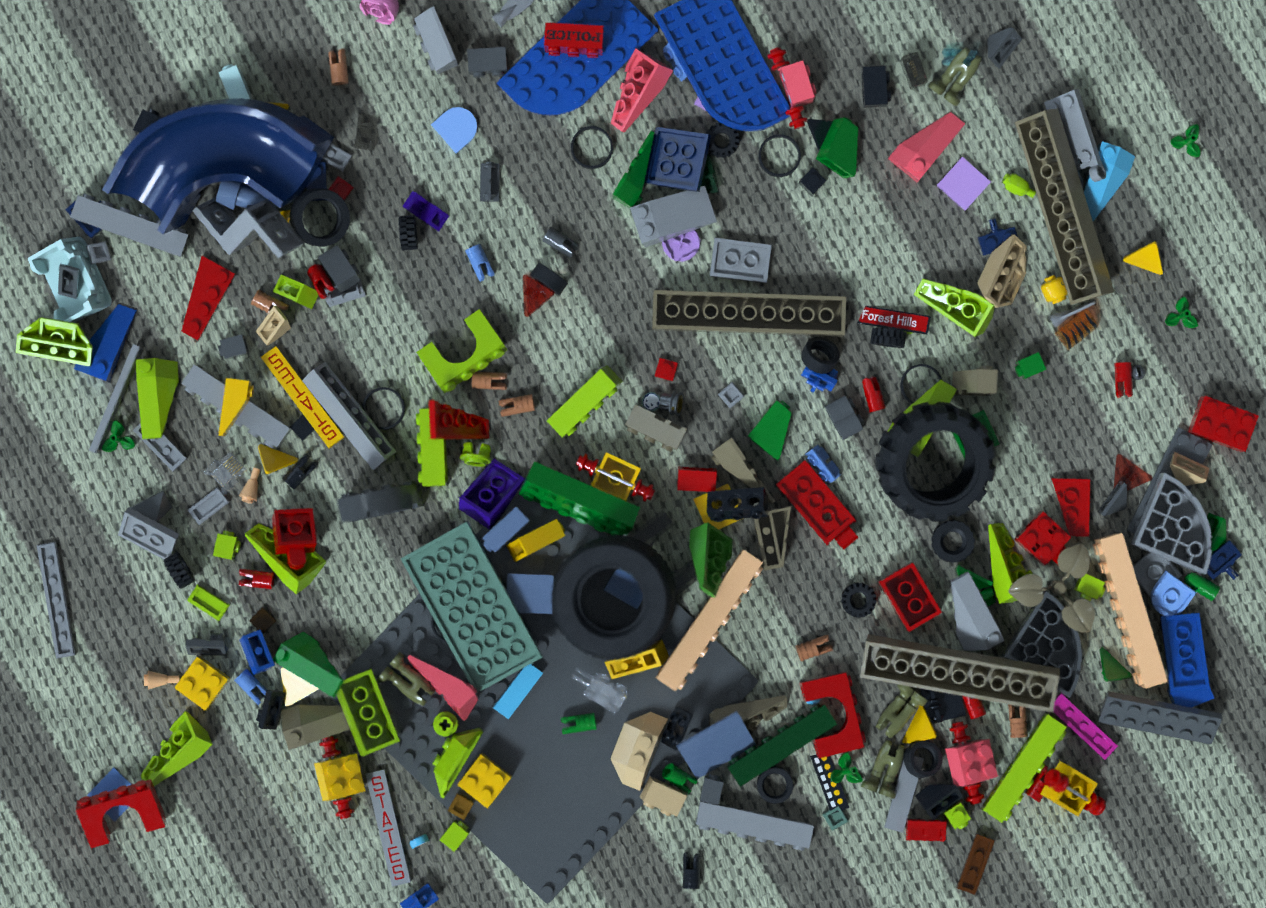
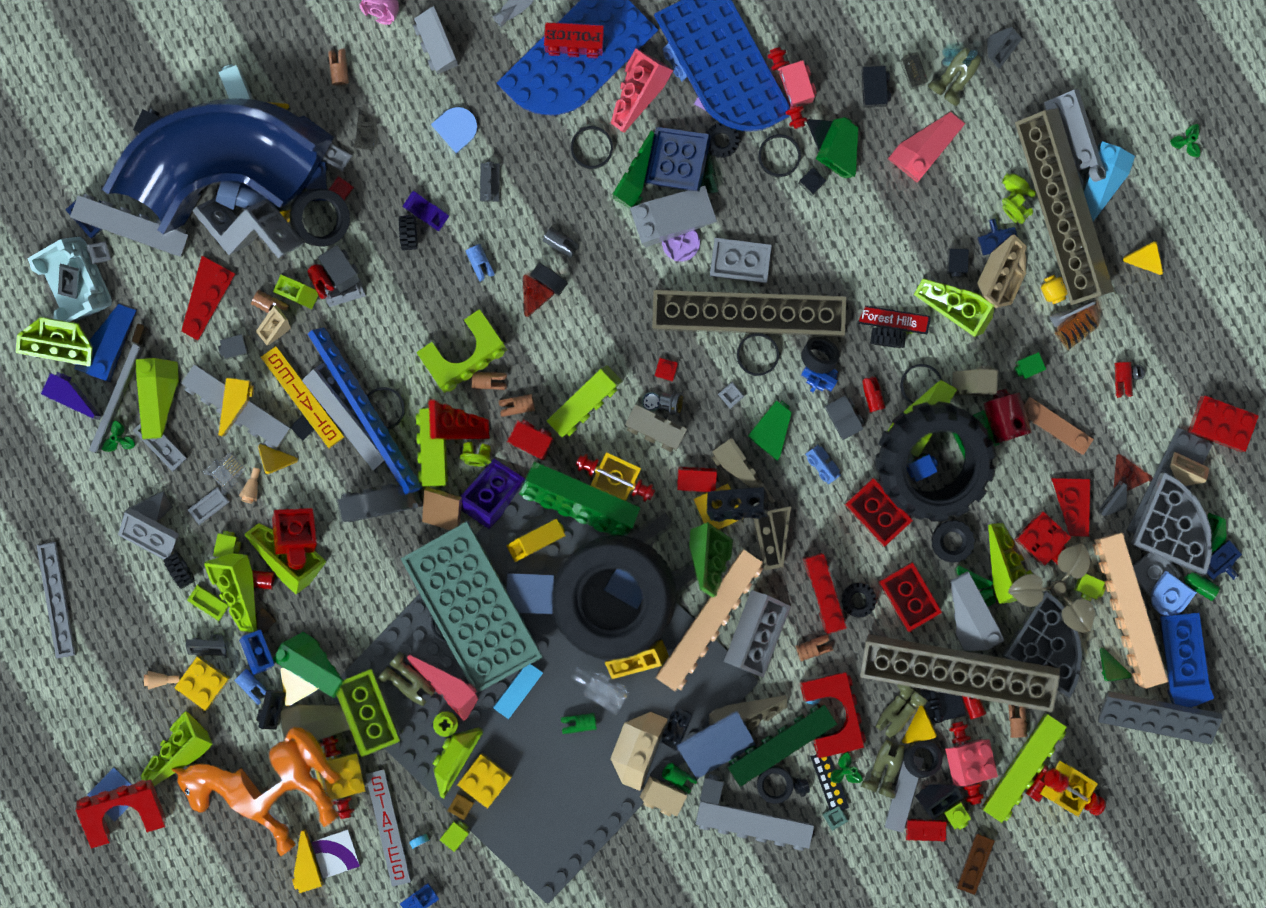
black hinge [282,454,318,490] -> none
dark grey brick [467,47,508,78] -> none
sand blue brick [482,507,530,552] -> none
black hinge [682,853,701,889] -> none
red hinge [775,460,858,550] -> none
lavender tile [937,157,991,211] -> none
dark pink plate [1053,693,1118,760] -> none
green plant [1165,296,1198,328] -> none
none -> dark purple slope [41,372,101,420]
none -> dark brown tile [132,323,147,345]
none -> orange animal [172,727,341,856]
none -> lime wedge [204,553,257,632]
none -> yellow slope [292,829,323,893]
none -> blue plate [308,327,422,494]
none -> tile [311,829,361,879]
none -> medium nougat tile [422,487,462,531]
none -> red brick [507,420,554,461]
none -> light grey slope [724,590,791,678]
none -> black tyre [737,333,779,376]
none -> black plate [794,778,810,797]
none -> red arch [802,553,846,634]
none -> red brick [844,478,913,547]
none -> blue brick [906,452,938,482]
none -> black brick [947,249,969,277]
none -> dark red cylinder [983,388,1032,444]
none -> lime piece [1002,191,1033,224]
none -> nougat plate [1024,397,1094,455]

